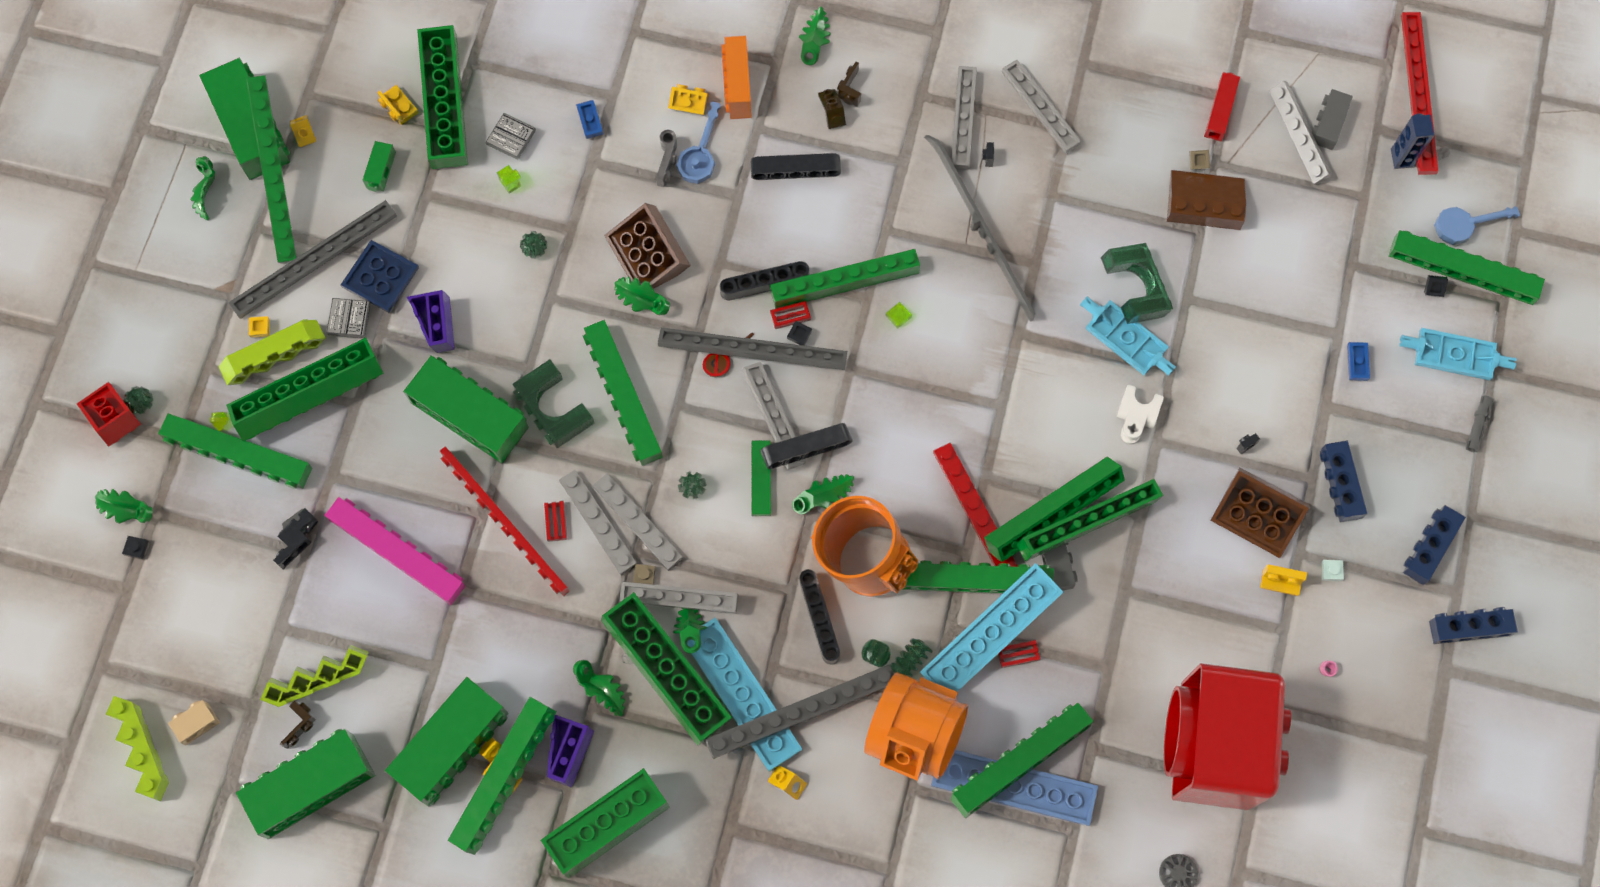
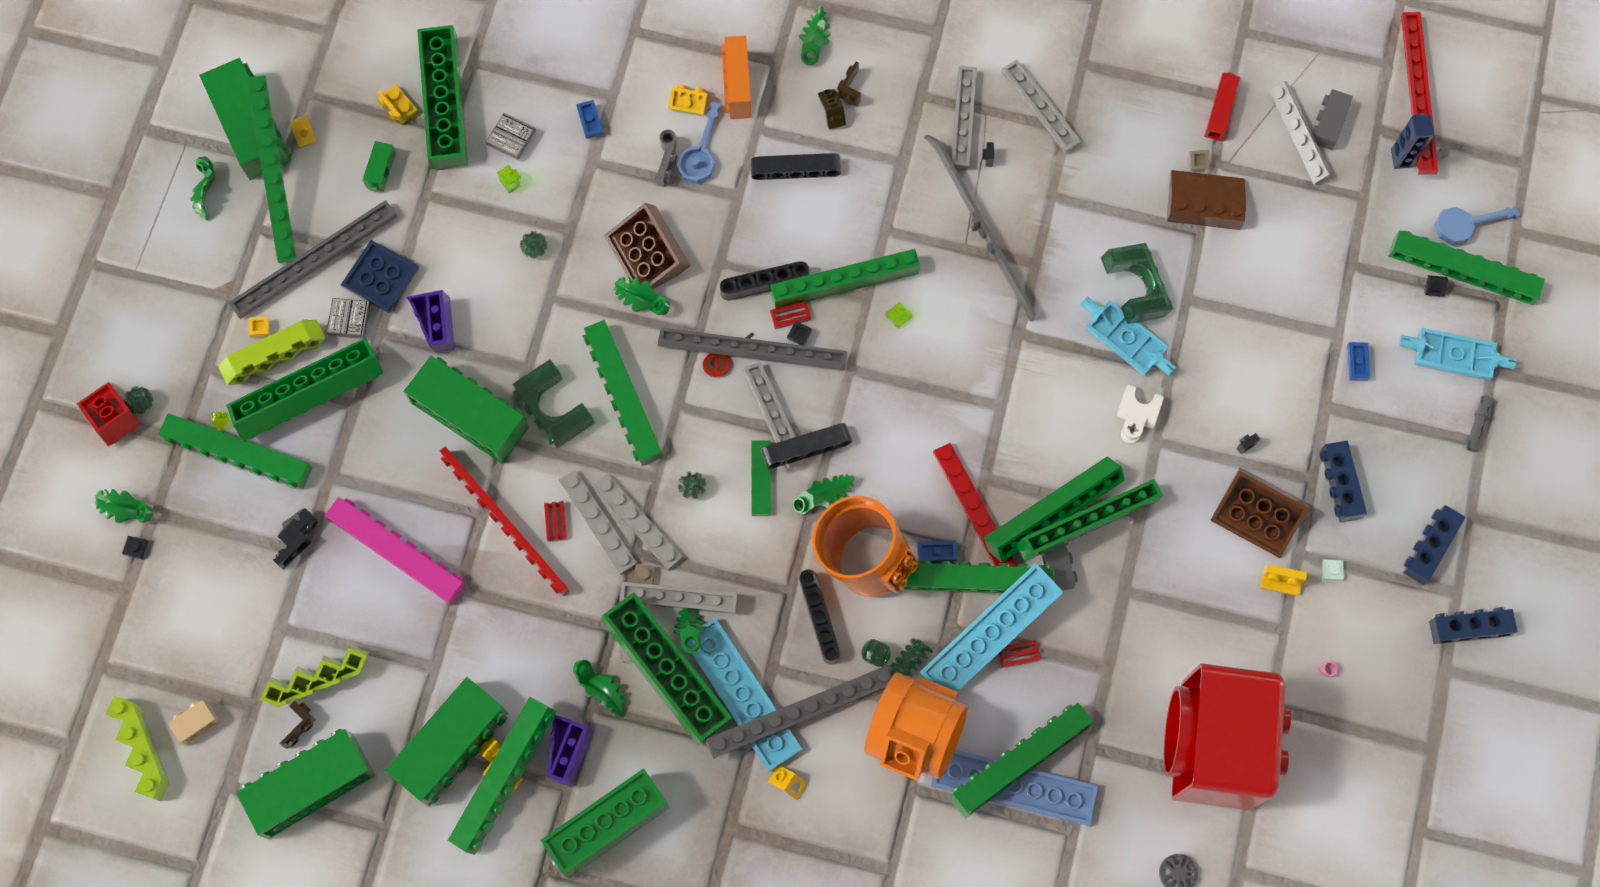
none -> blue plate [917,541,957,563]

